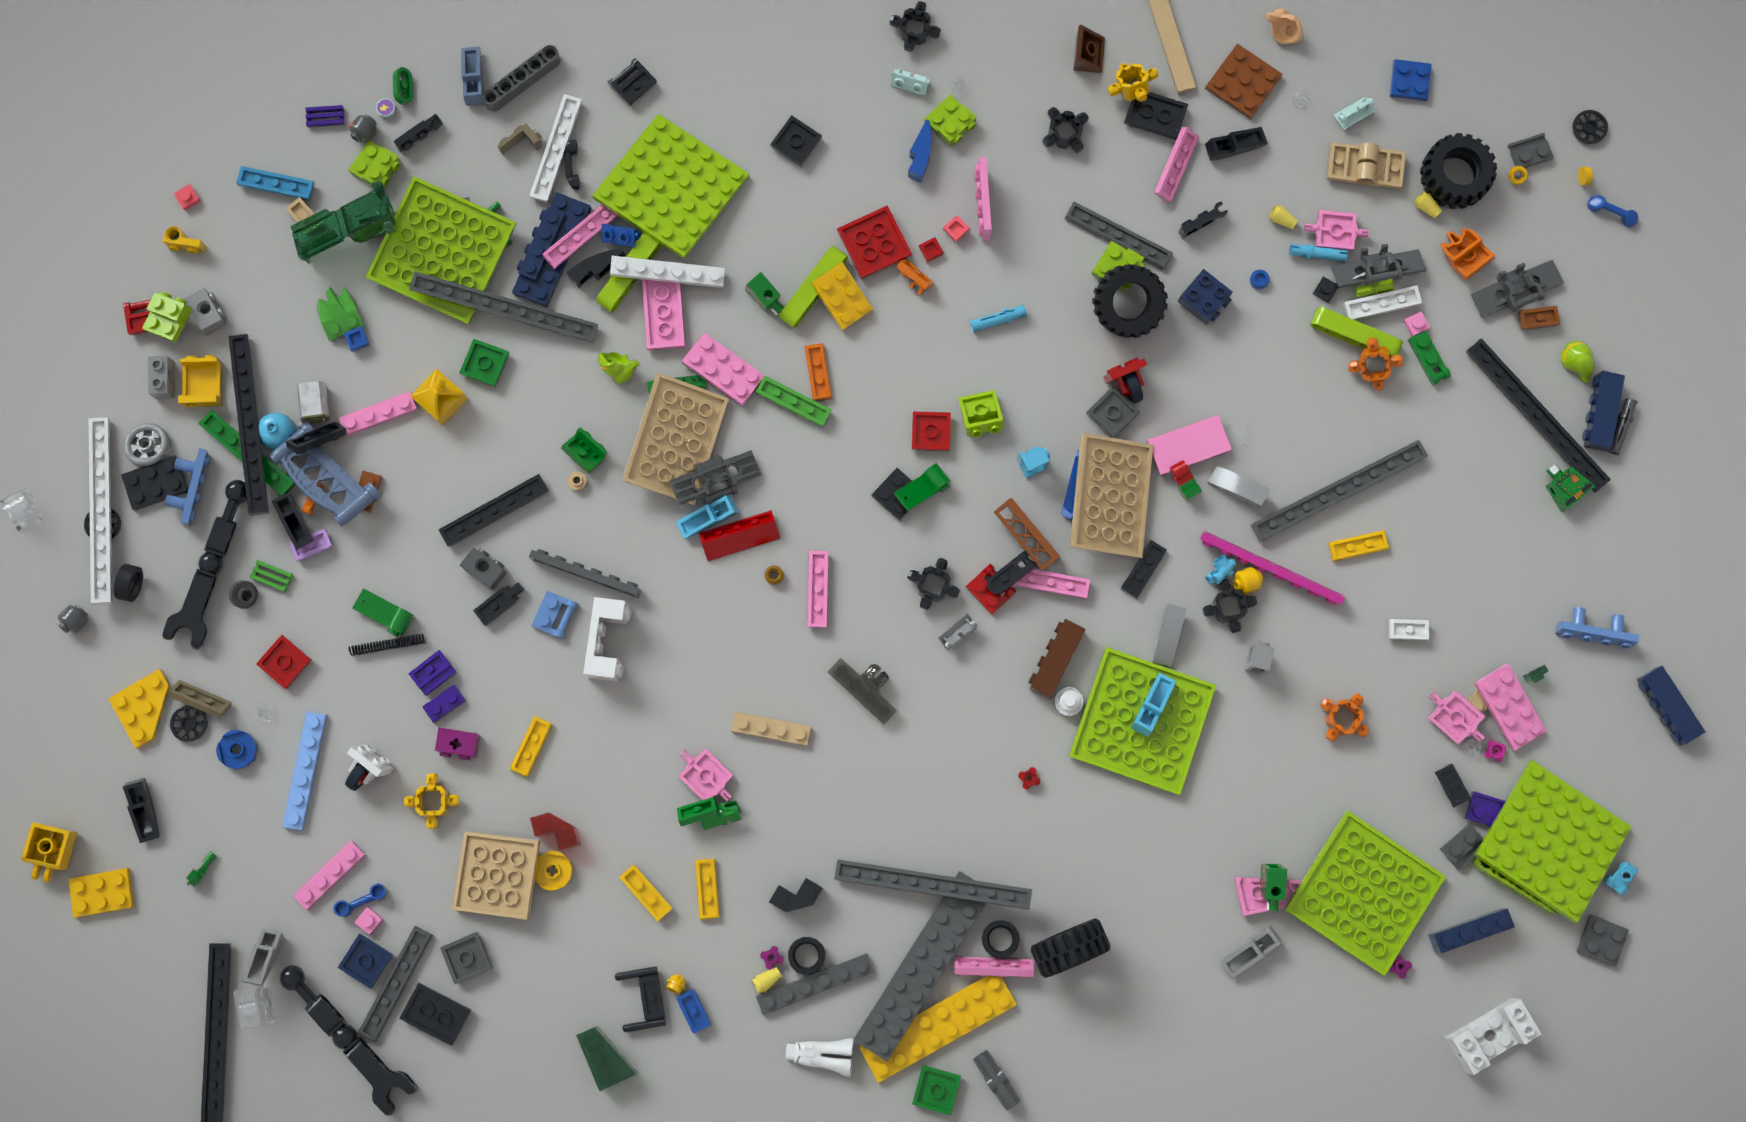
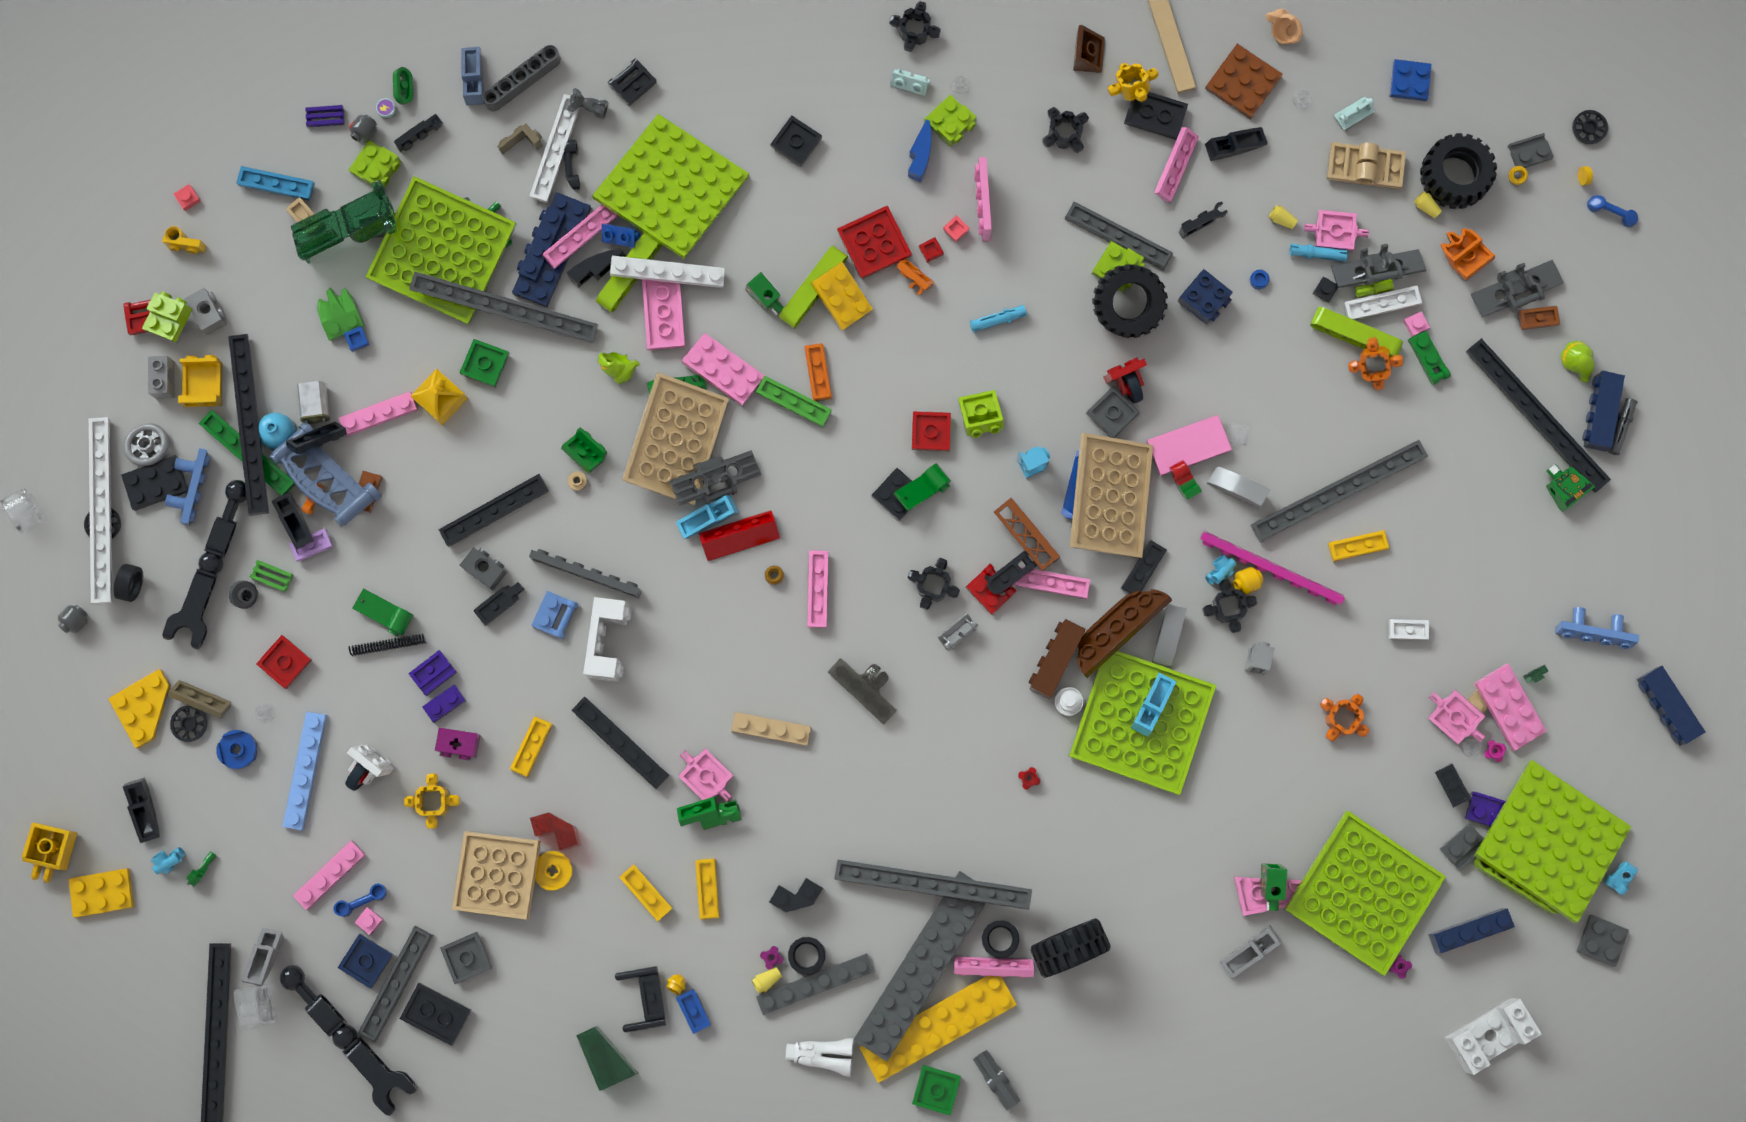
none -> medium azure plate [151,847,185,875]
none -> dark grey animal [567,88,609,119]
none -> black plate [571,696,670,790]
none -> reddish brown plate [1076,589,1172,678]

